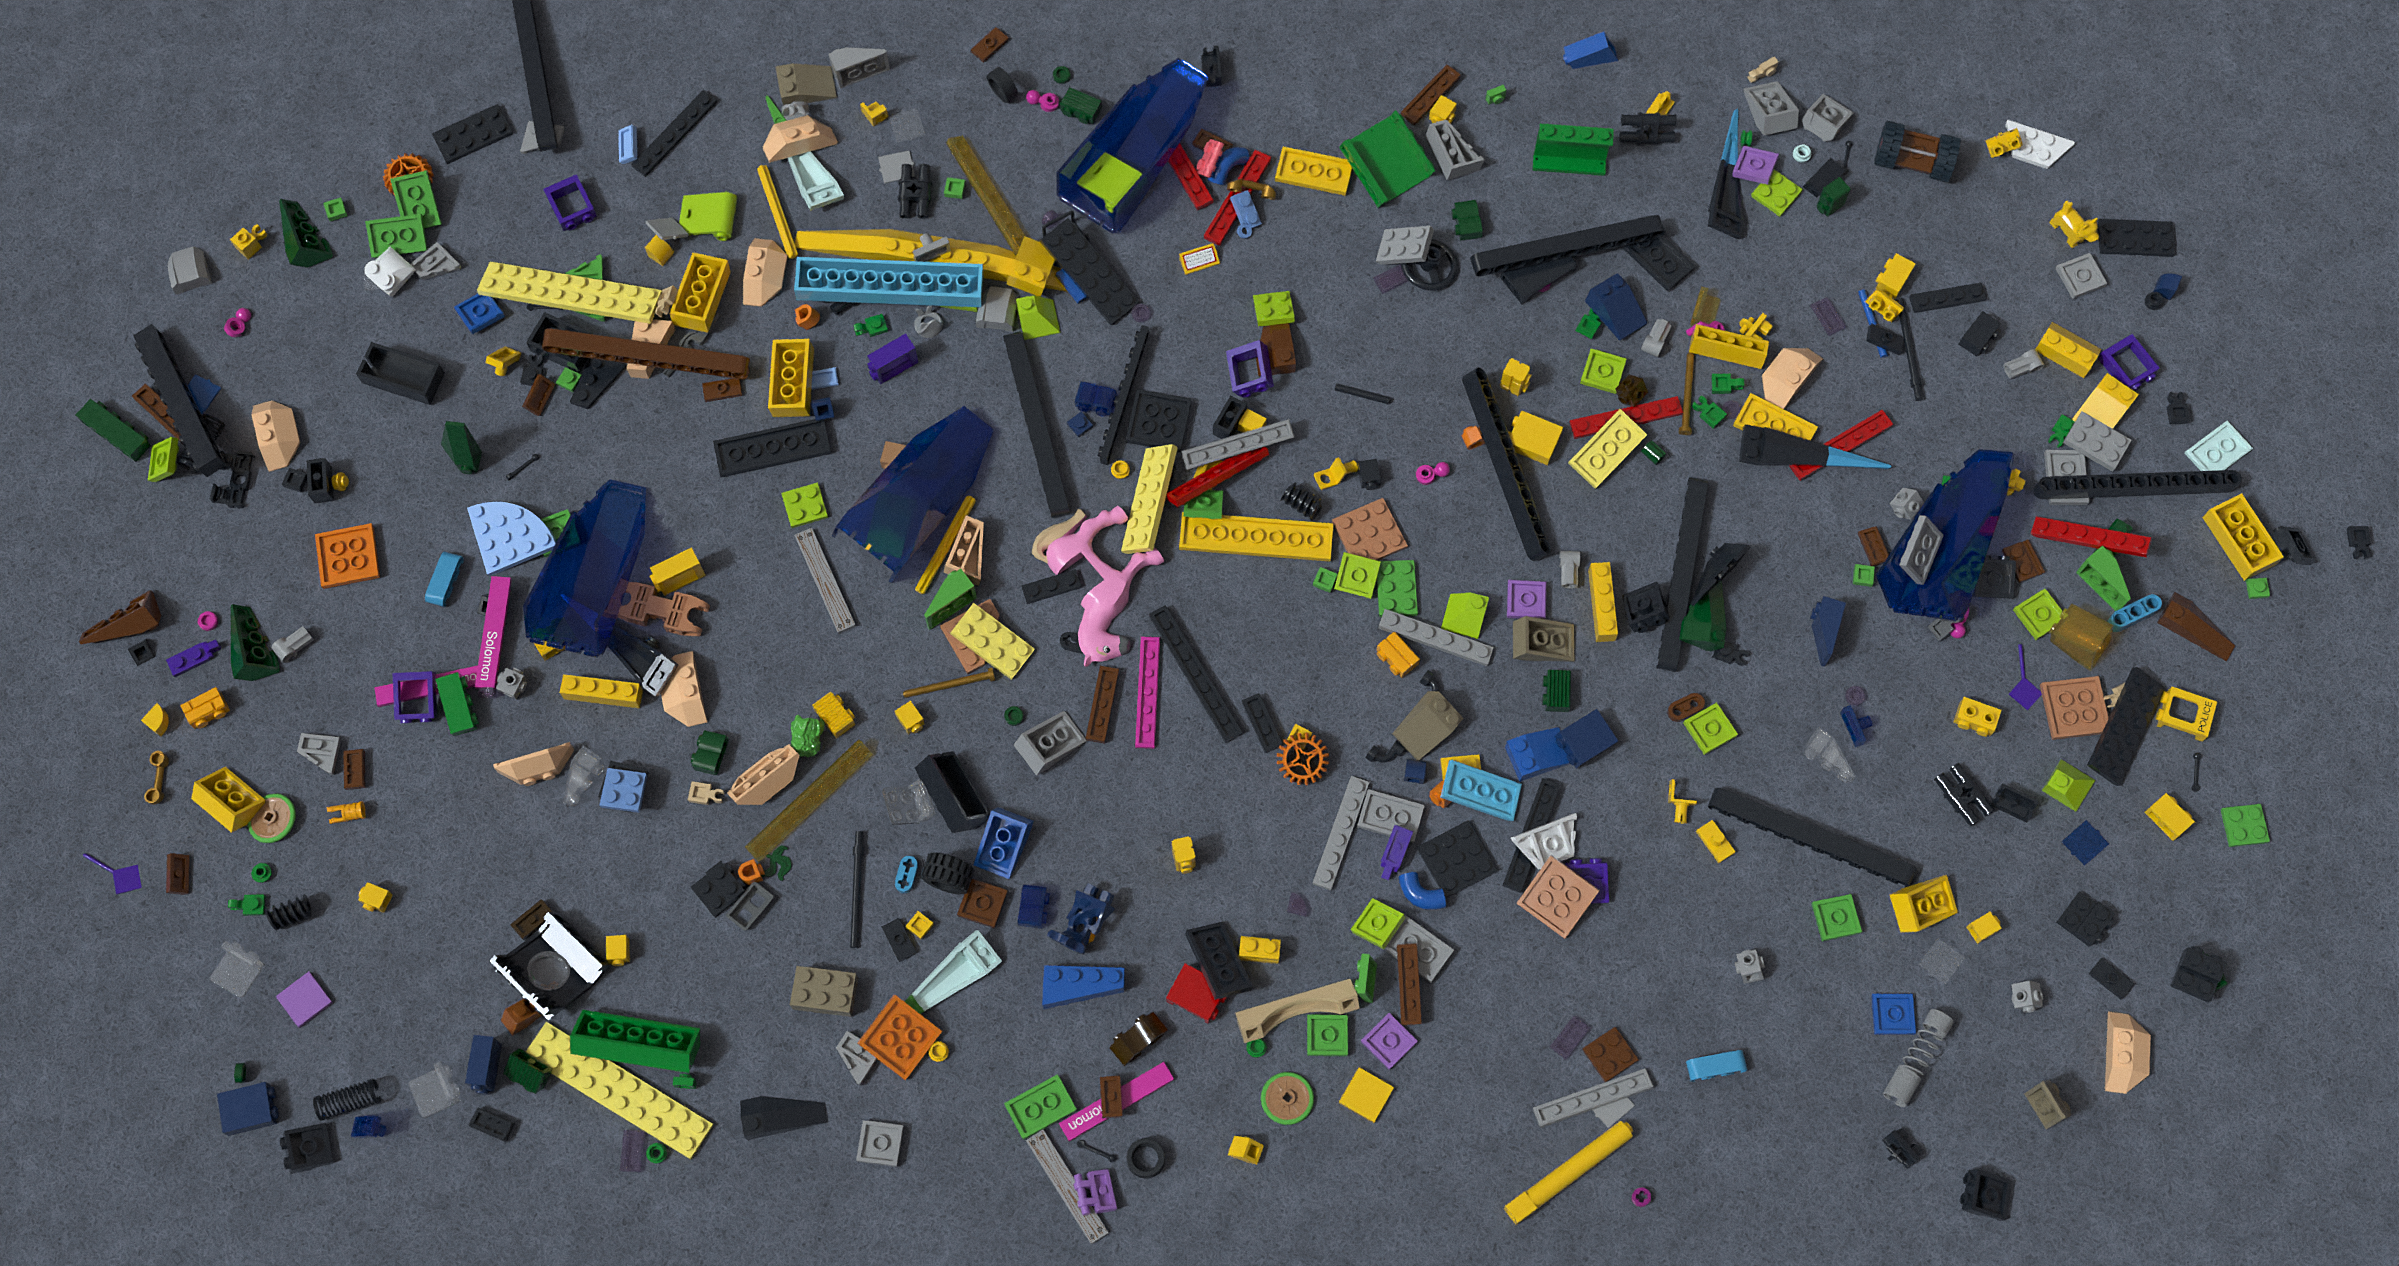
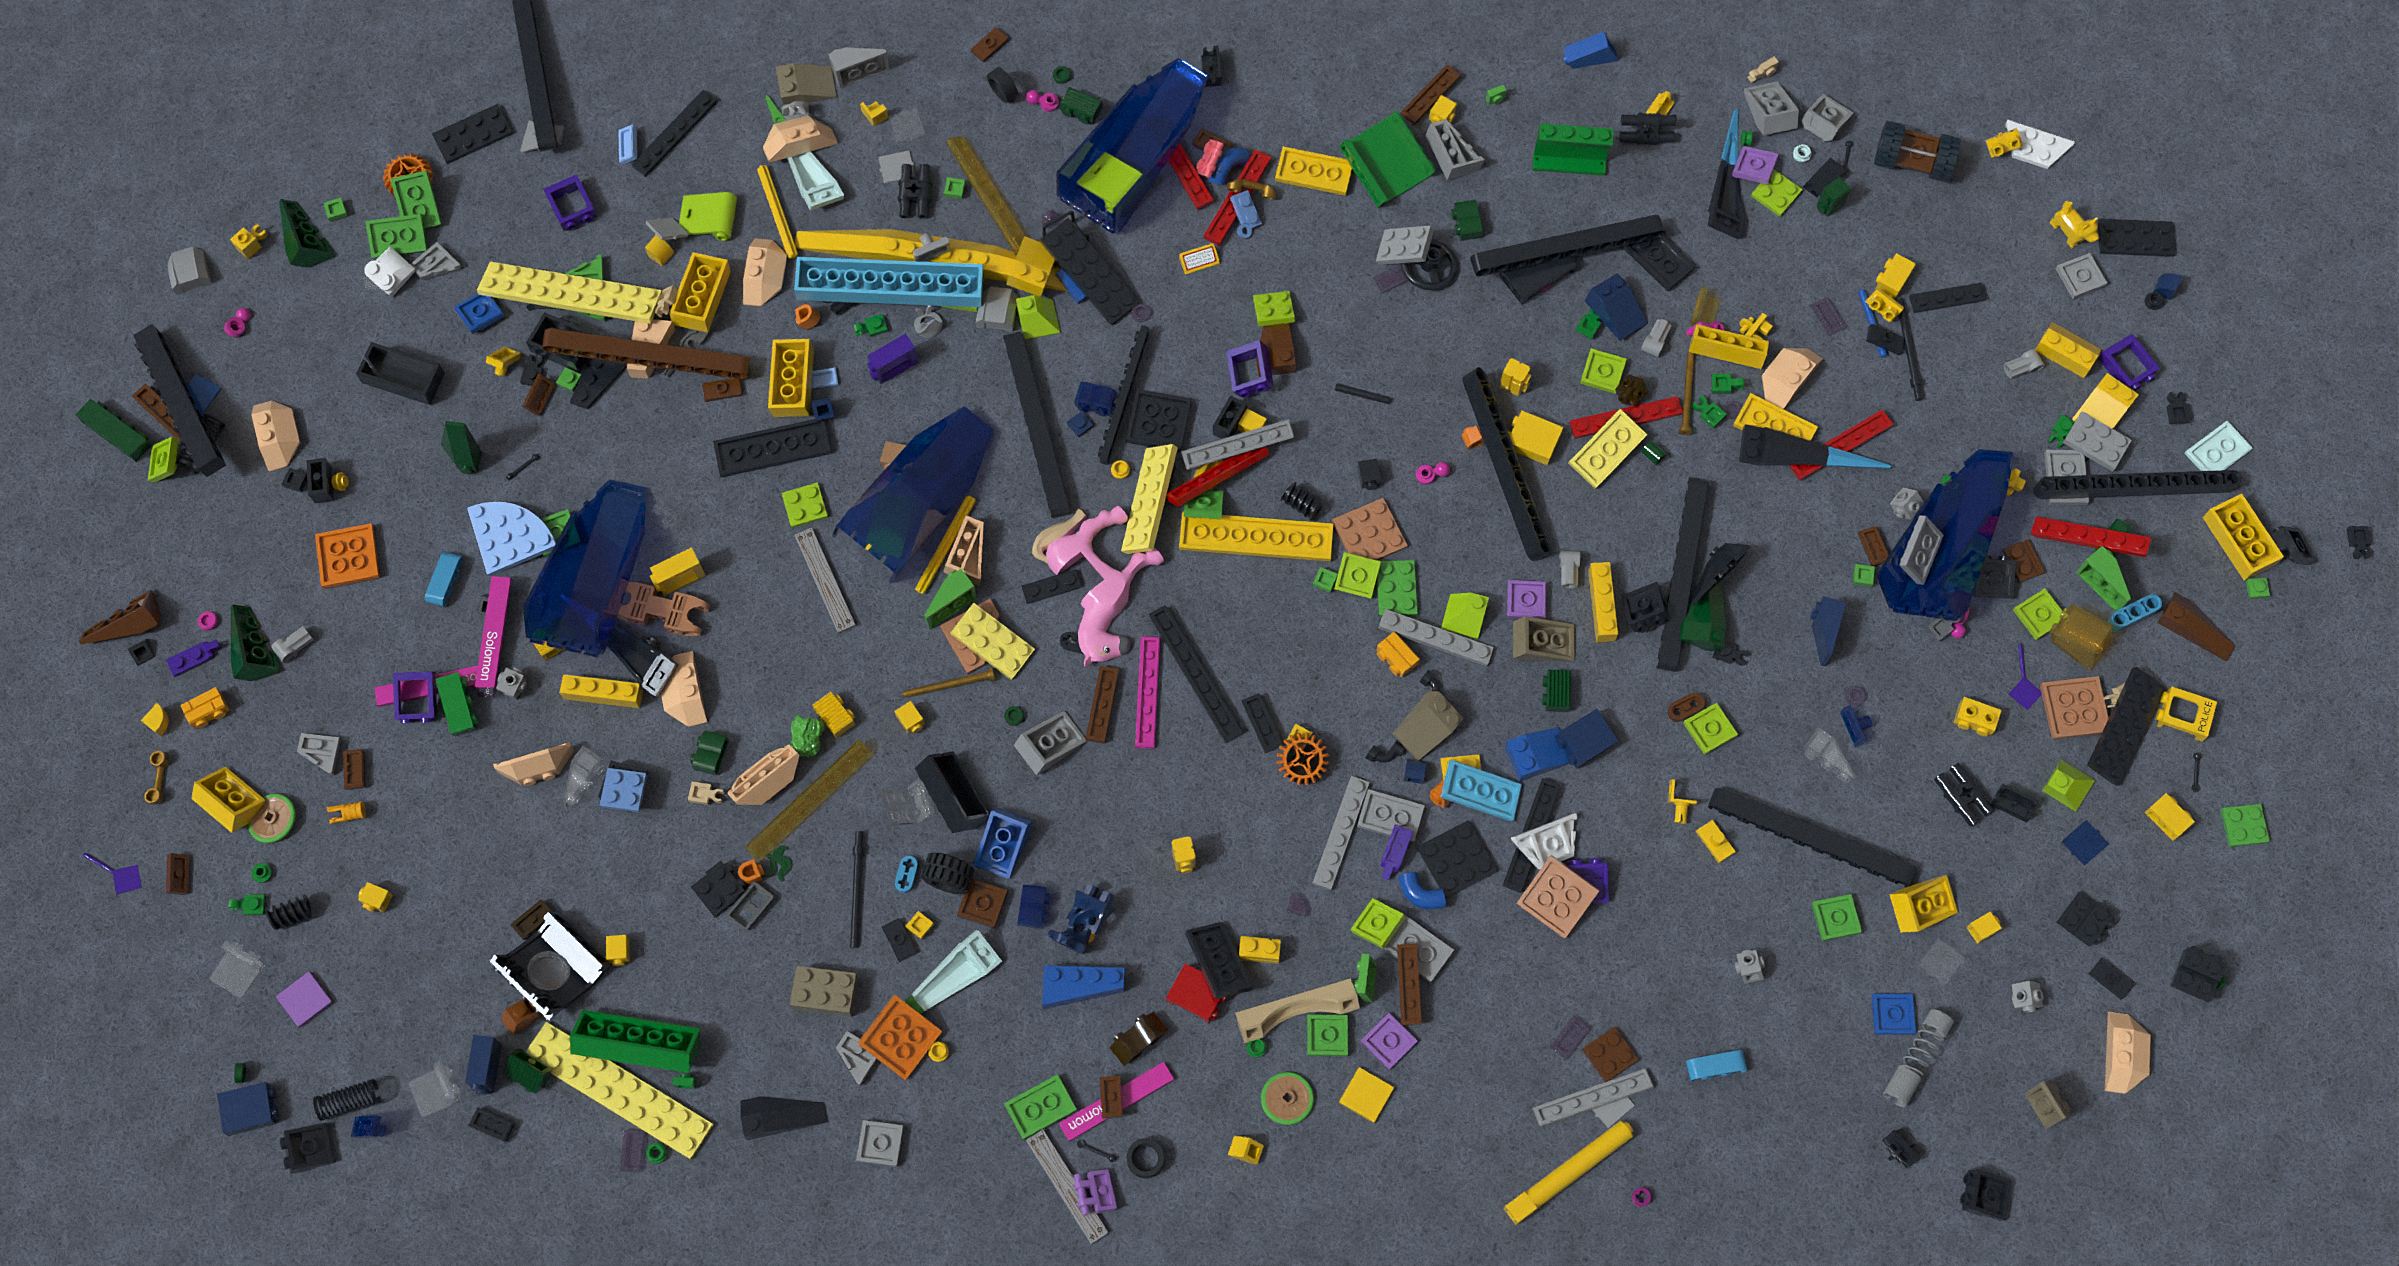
black piece [210,451,255,509] -> none
yellow bracket [1313,457,1358,490] -> none
black brick [1958,311,2001,357] -> none

